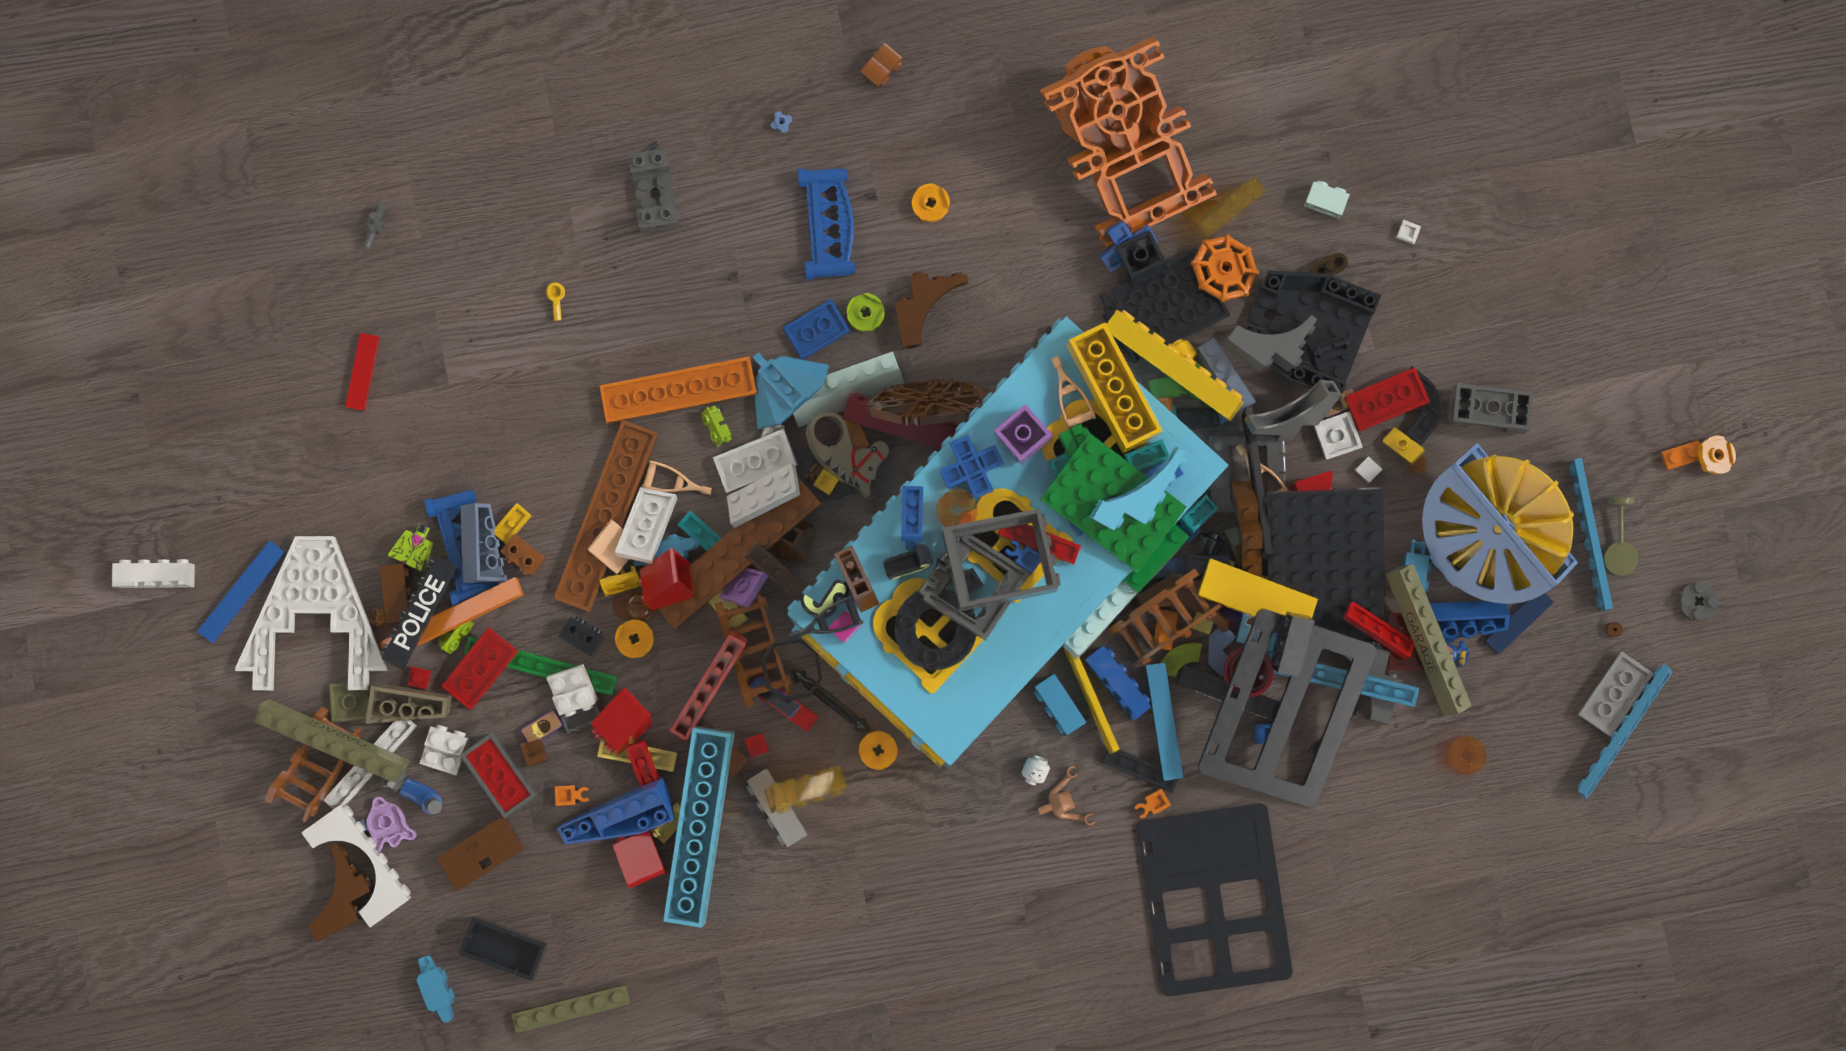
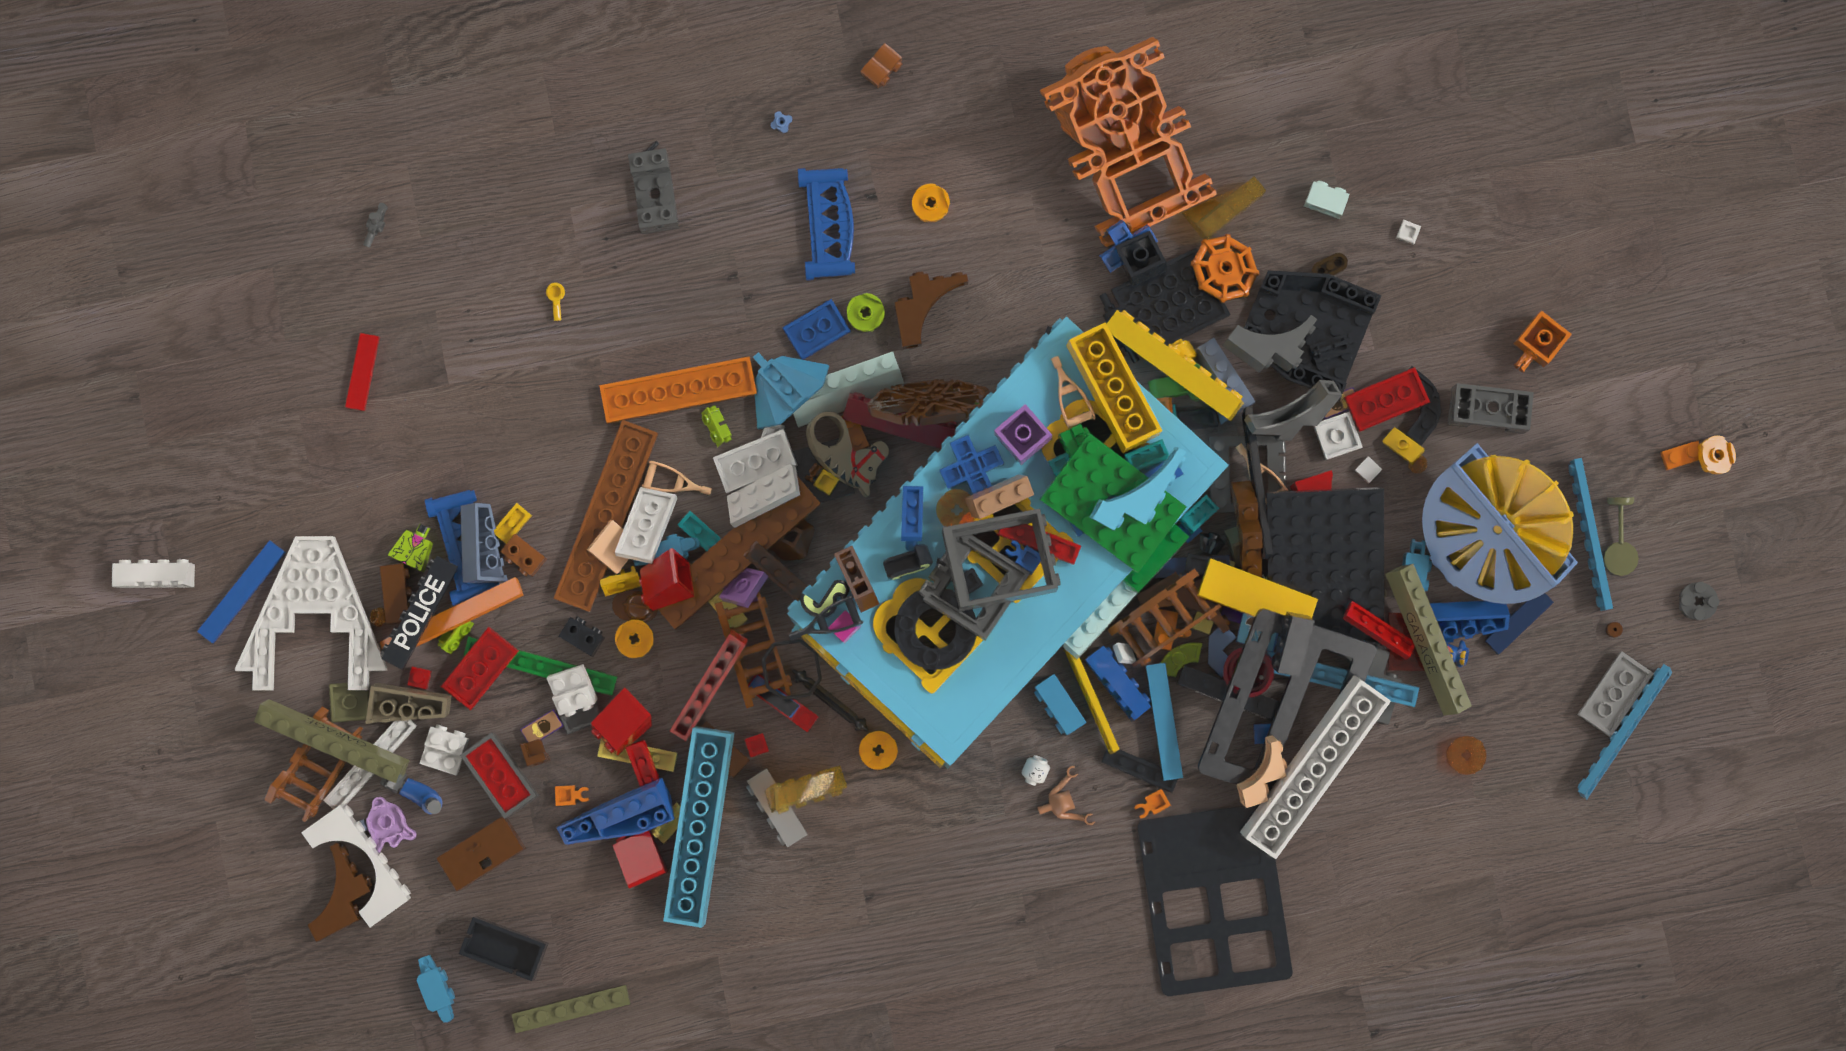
none -> medium nougat brick [965,474,1034,519]
none -> white tile [1113,643,1136,664]
none -> light nougat arch [1237,735,1287,808]
none -> white brick [1240,675,1391,859]
none -> orange brick [1514,311,1572,373]

